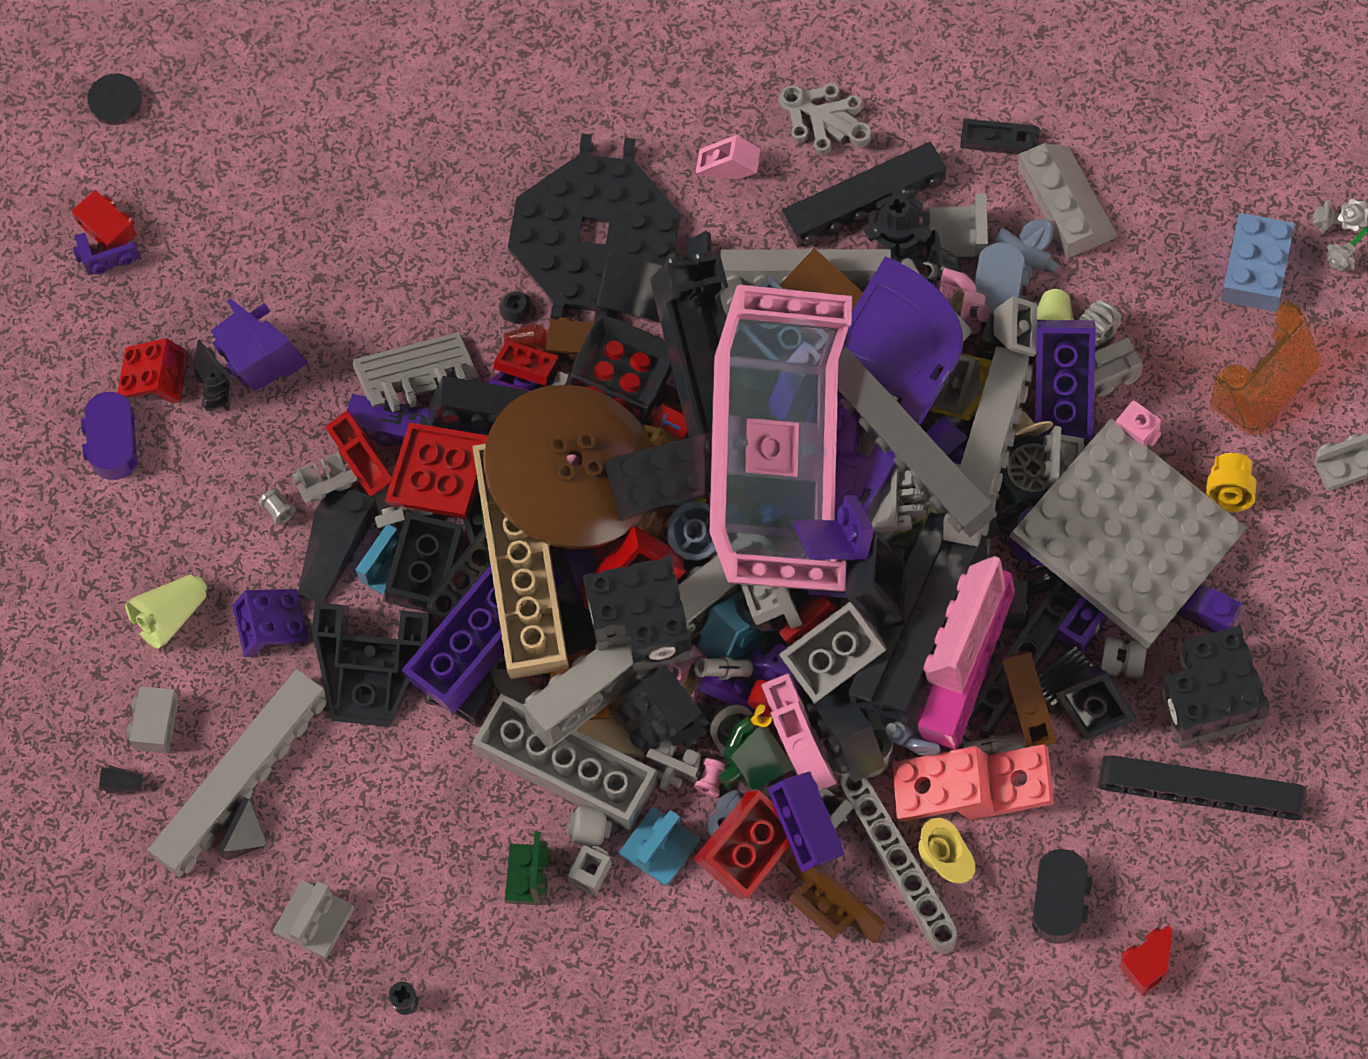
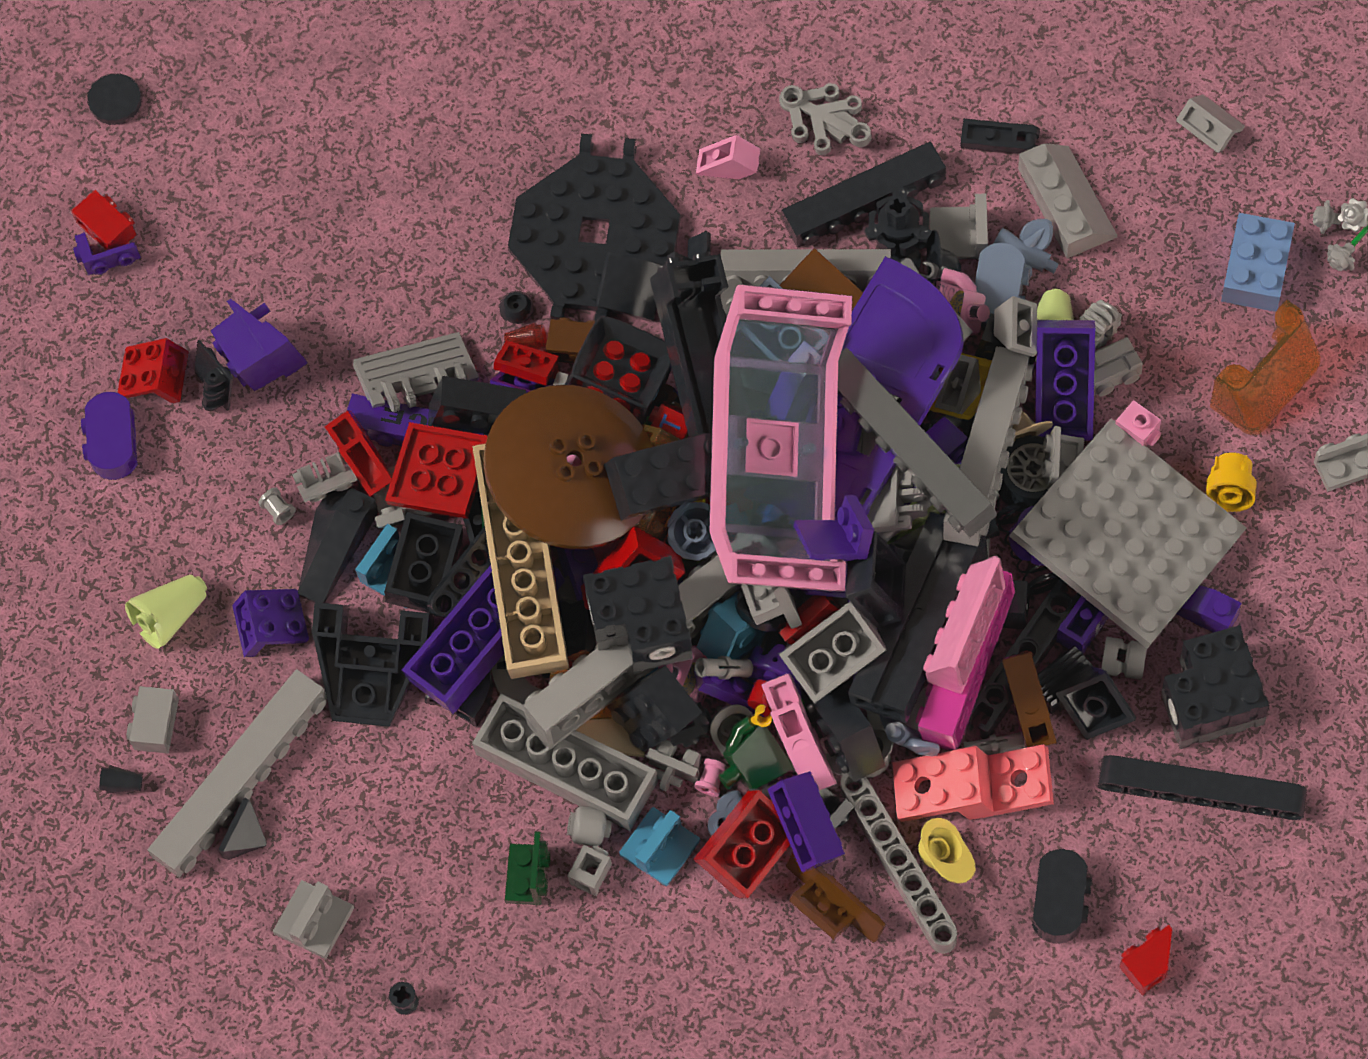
none -> light grey panel [1176,95,1245,153]

